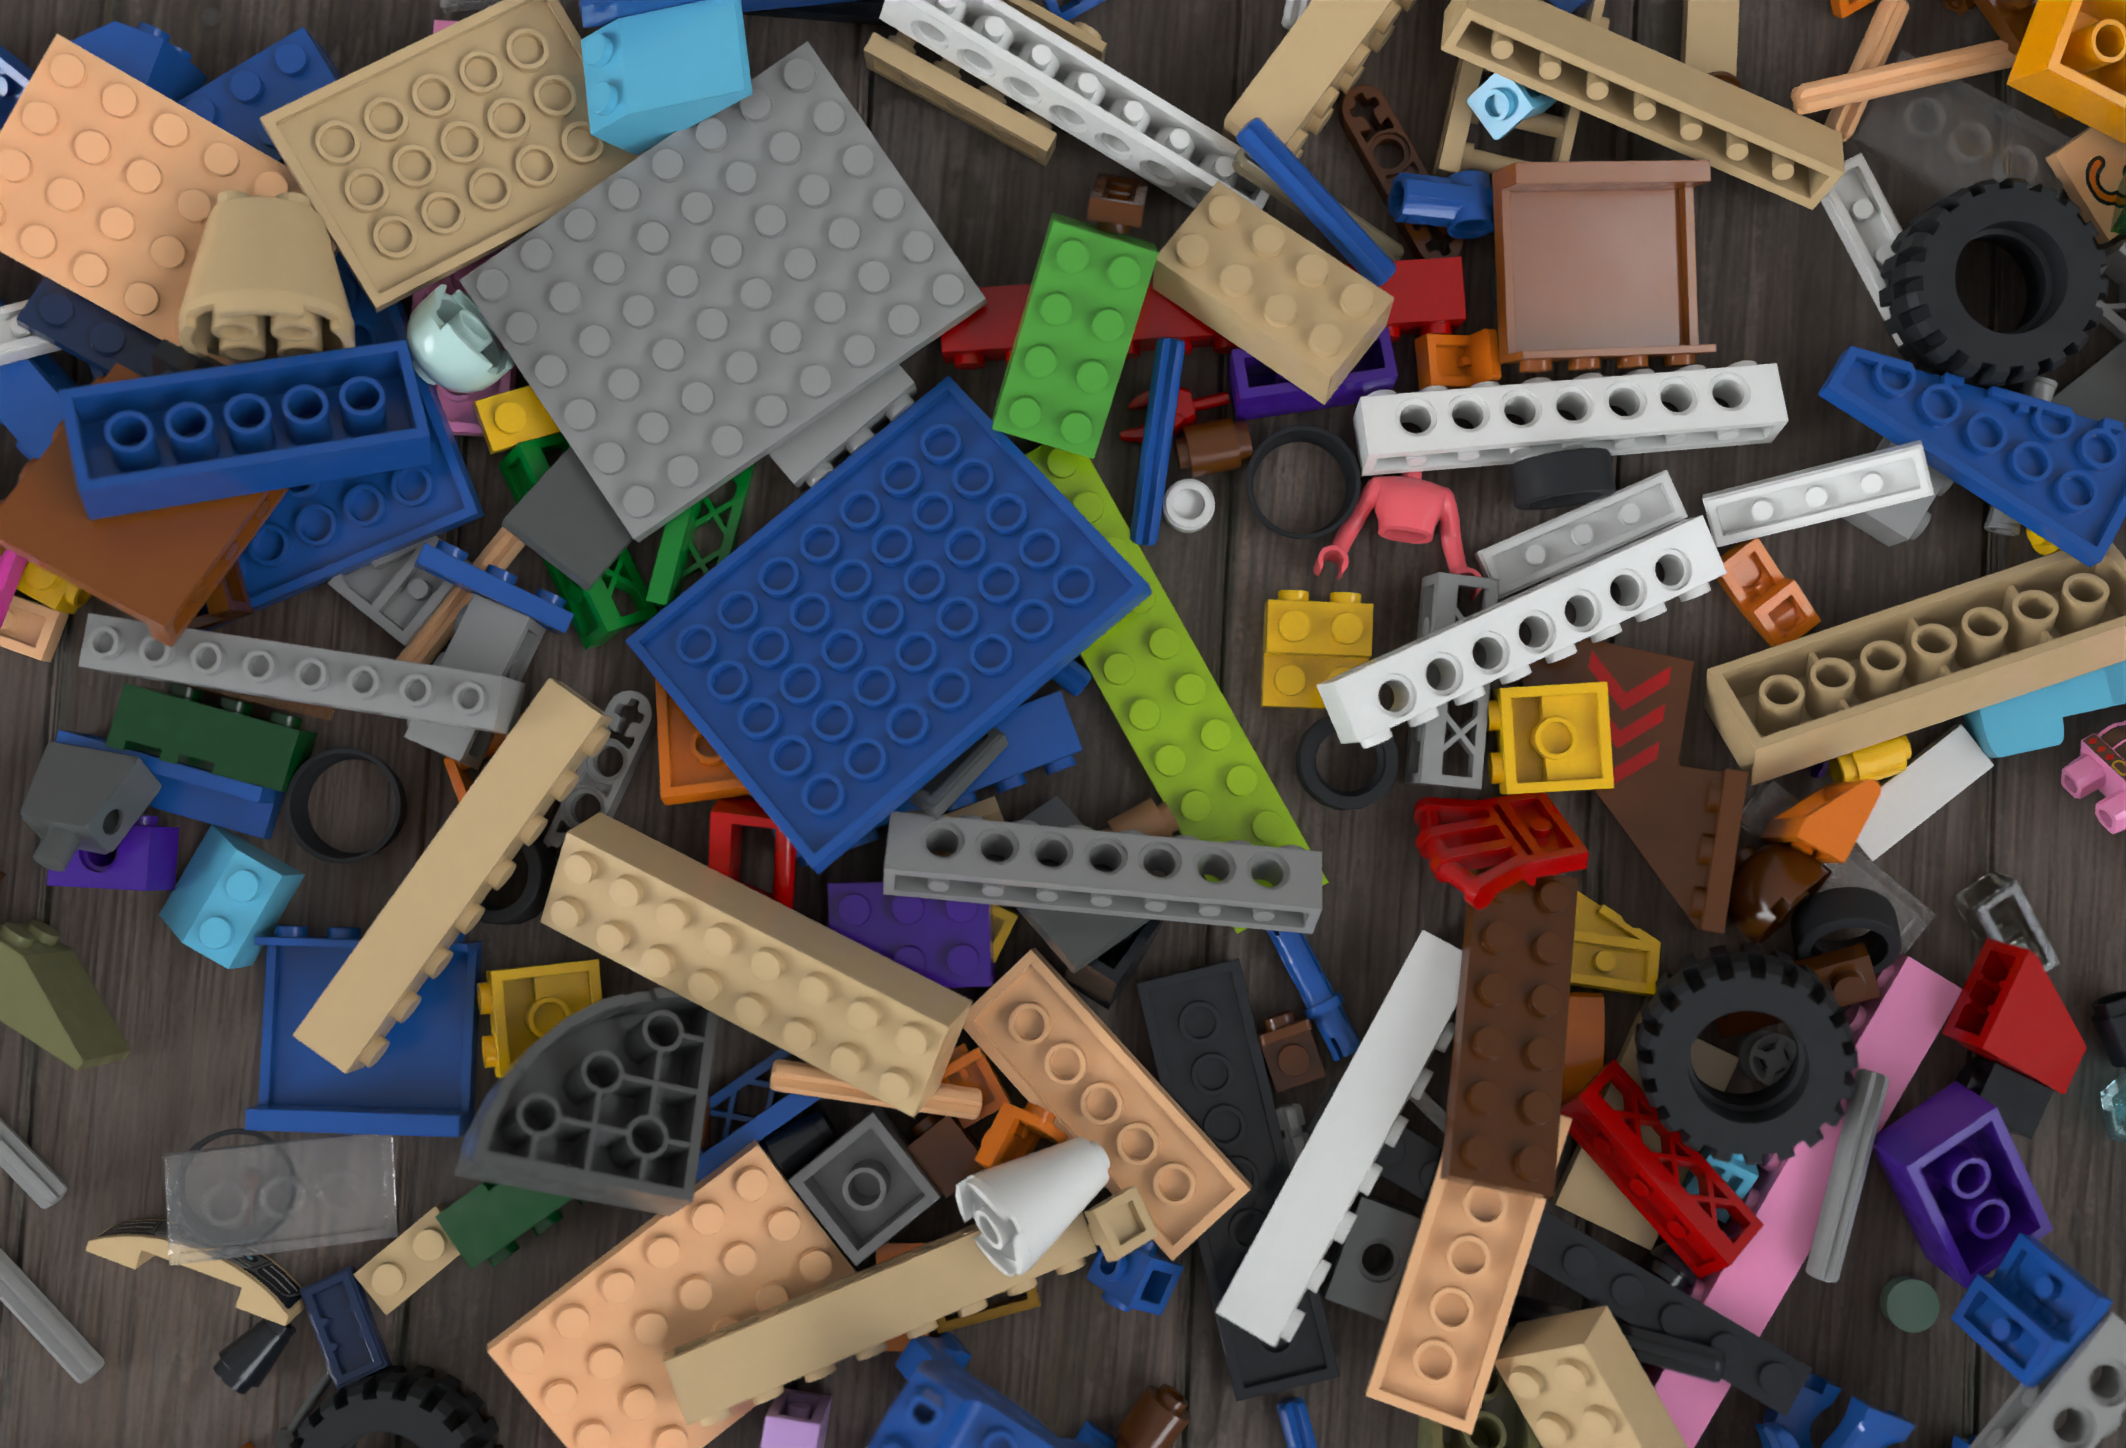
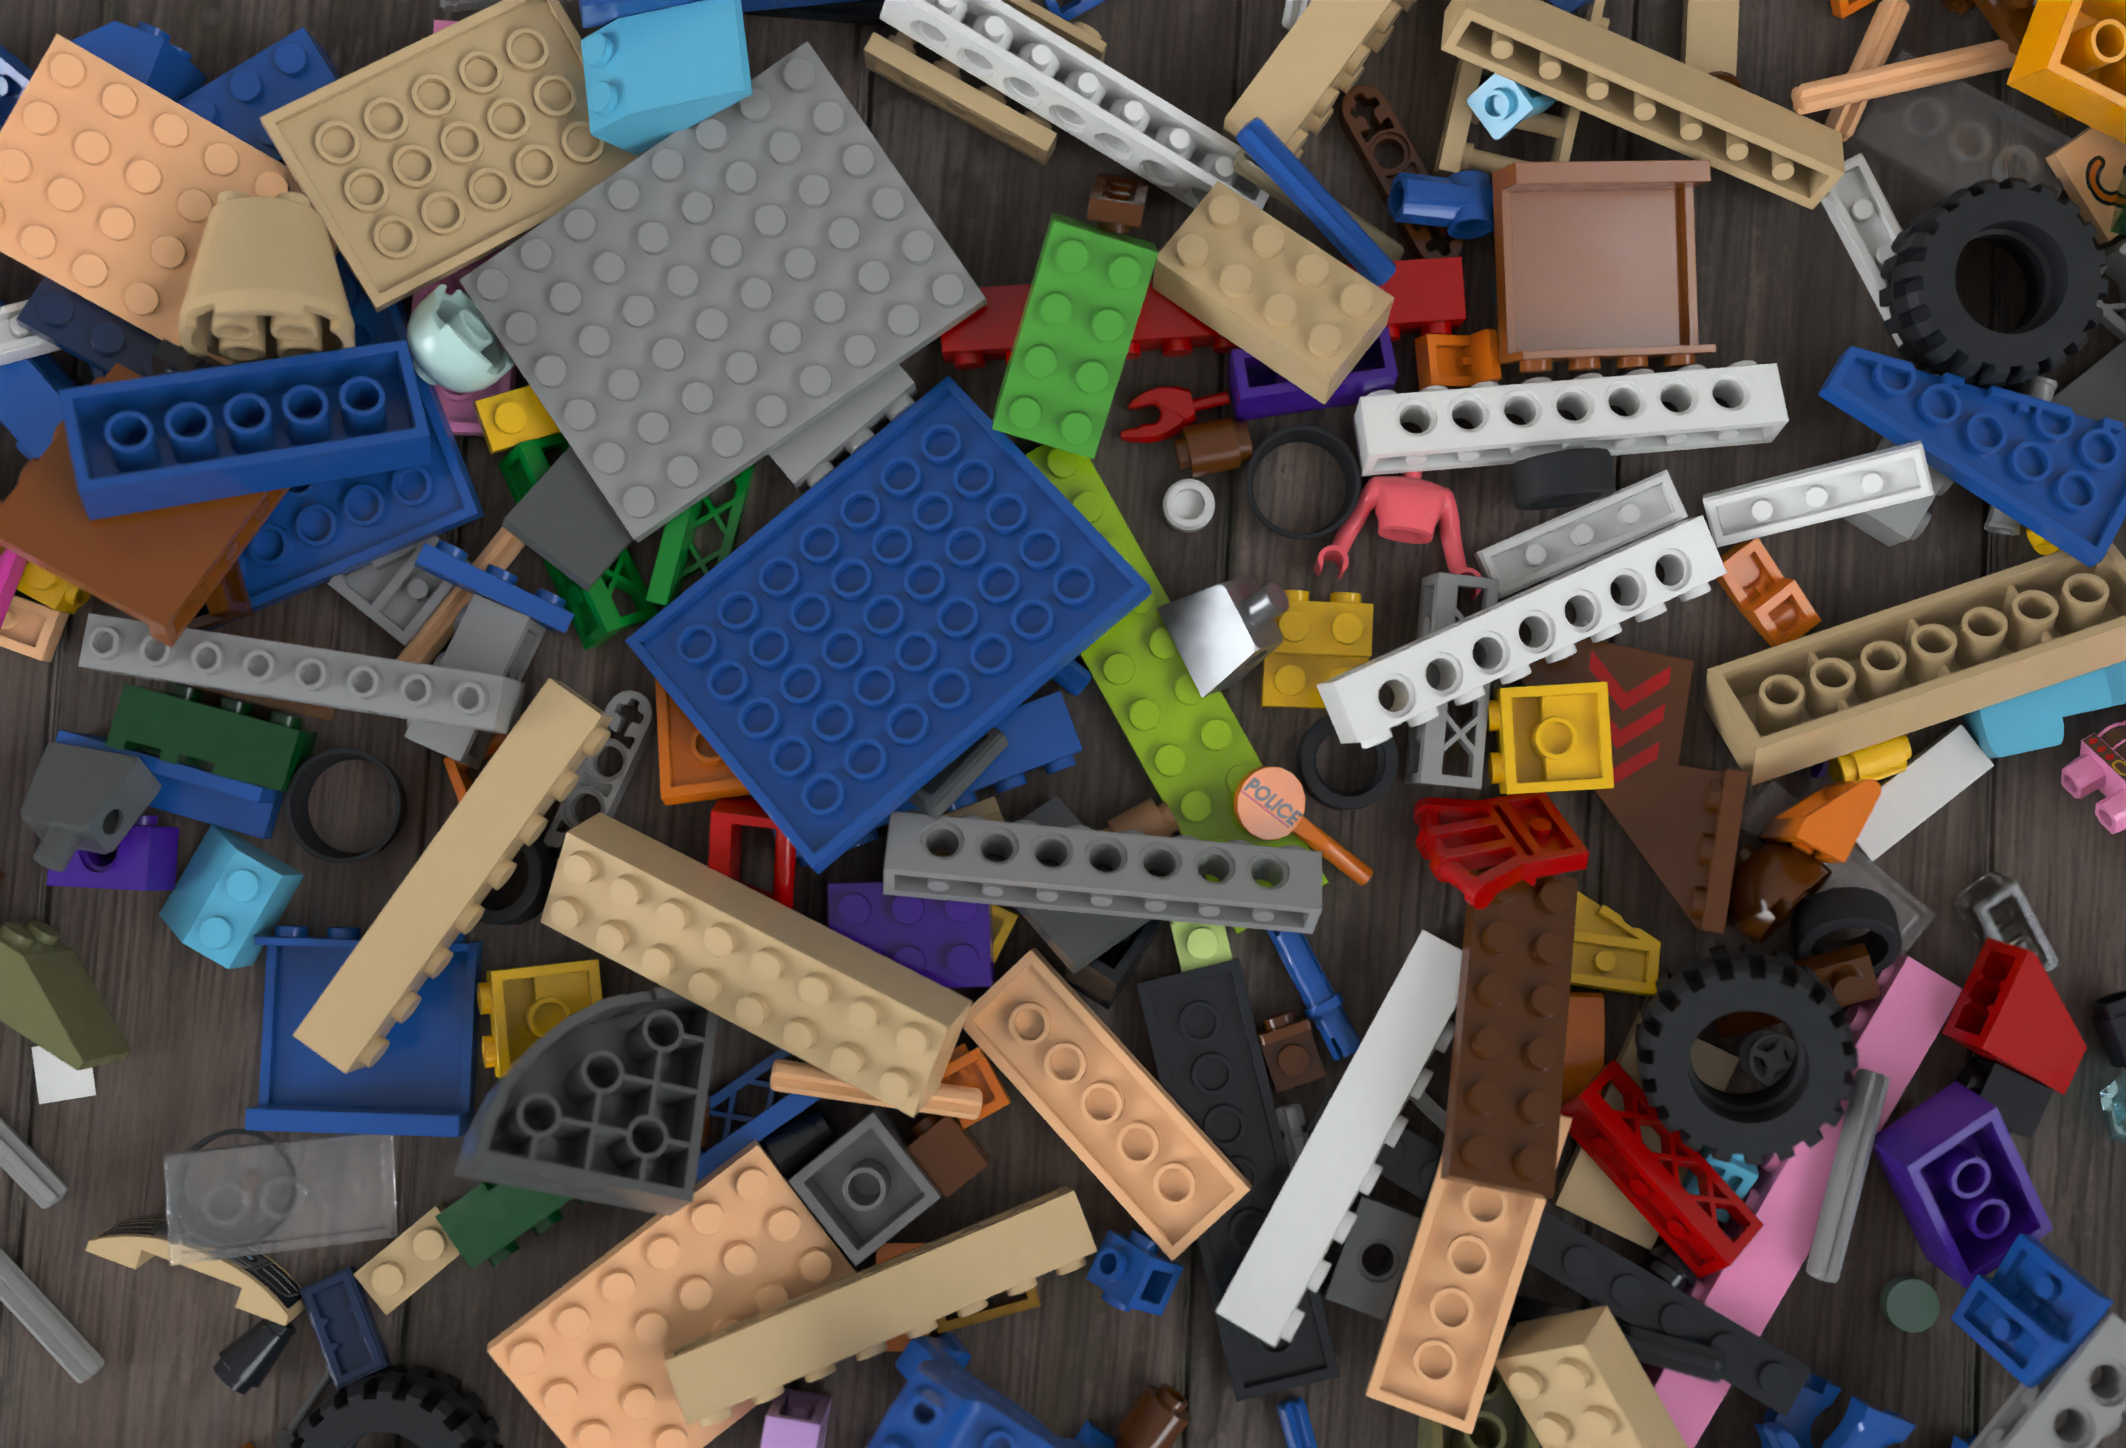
white cone [956,1137,1110,1277] -> none
orange bracket [974,1102,1068,1169] -> none
tan tile [1084,1185,1159,1262] -> none
blue axle [1130,337,1185,546] -> none
none -> white sticker [31,1046,96,1104]
none -> flat silver torso [1157,575,1289,697]
none -> yellowish green bracket [1169,921,1233,972]
none -> orange piece [1233,766,1373,886]

